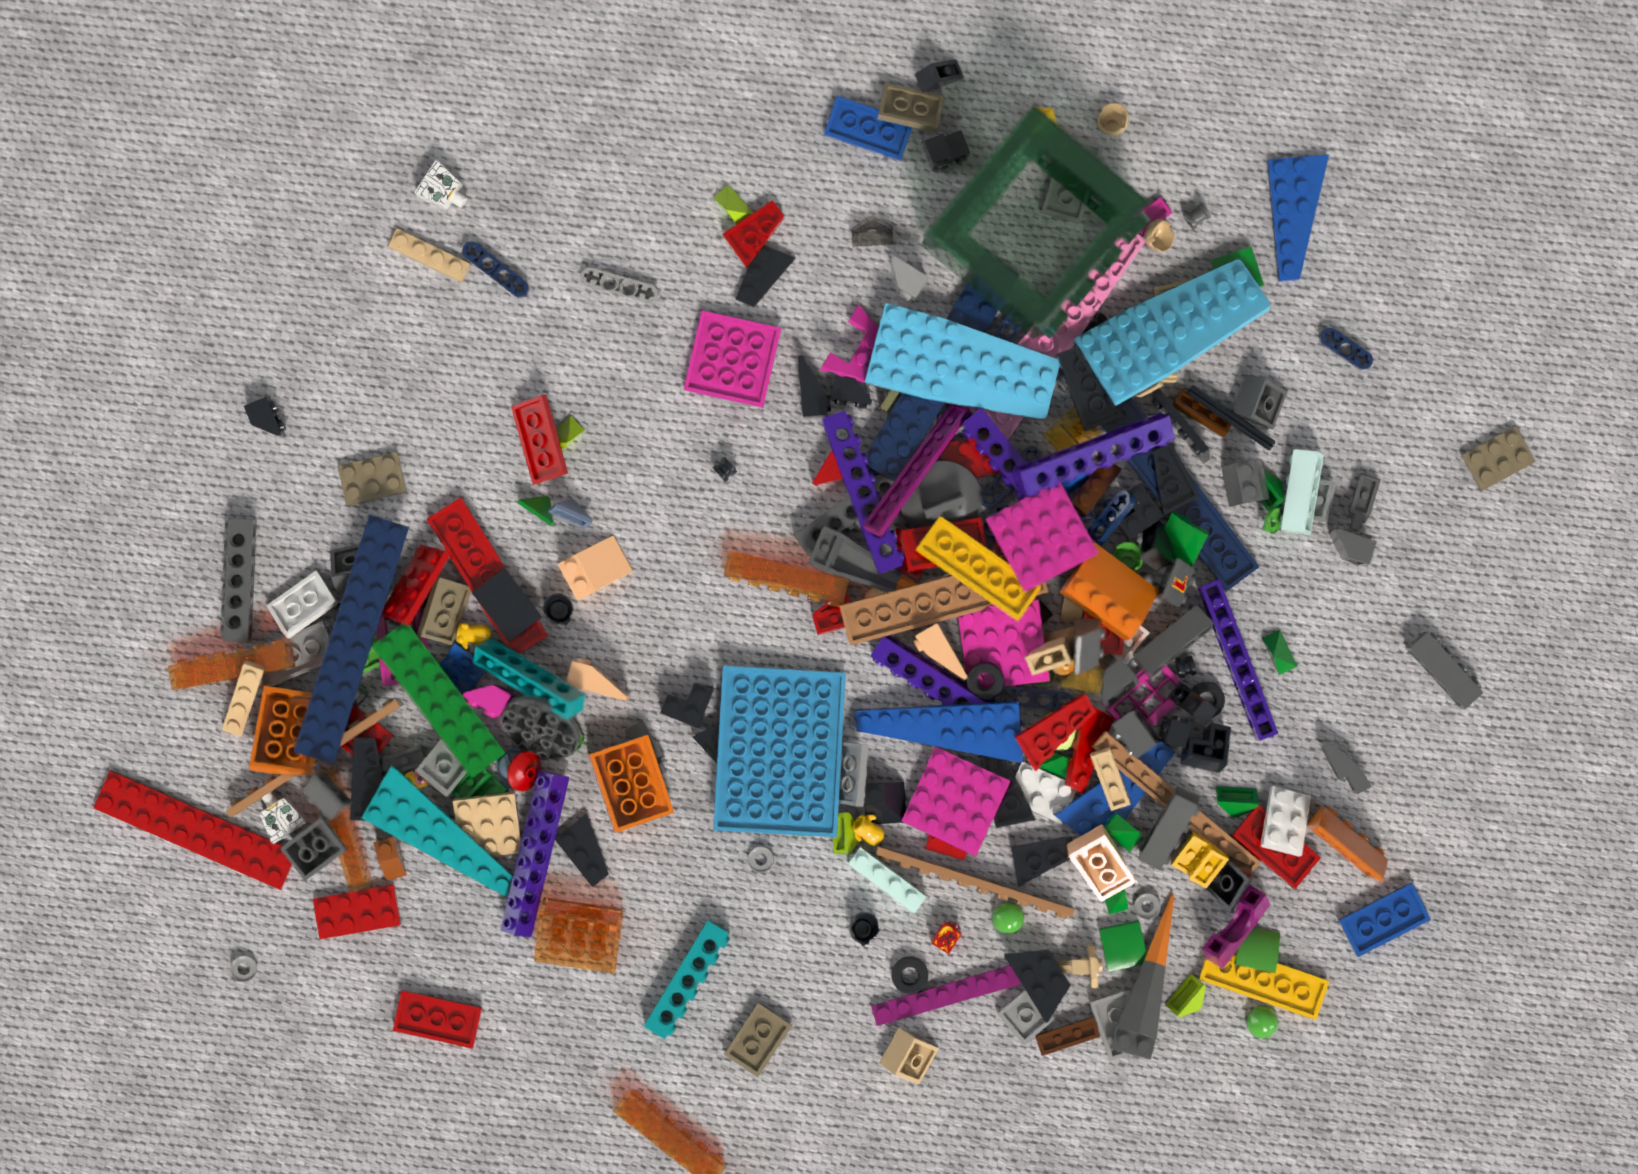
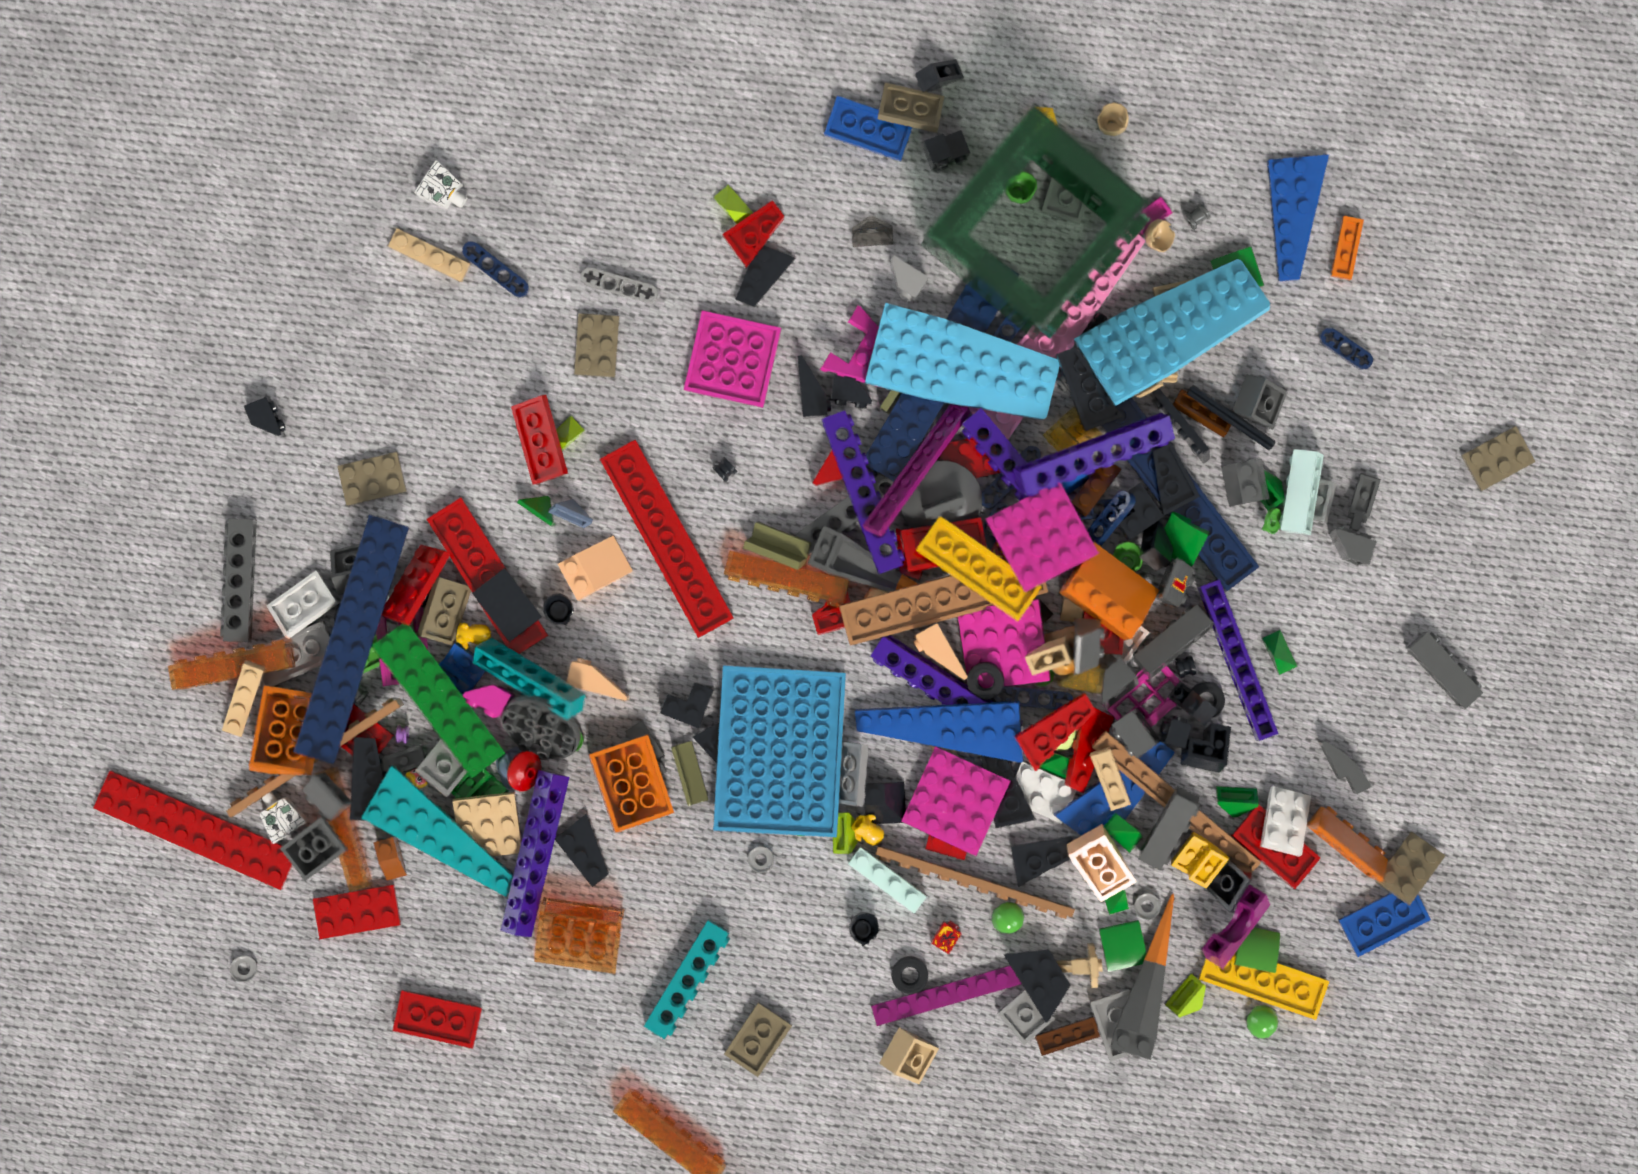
none -> medium lavender bush [396,725,409,744]
none -> dark tan plate [574,313,620,378]
none -> red plate [600,440,734,638]
none -> olive panel [671,741,709,806]
none -> olive panel [743,522,811,570]
none -> bright green hair [1005,171,1037,204]
none -> orange plate [1330,216,1364,280]
none -> dark tan plate [1375,831,1446,906]

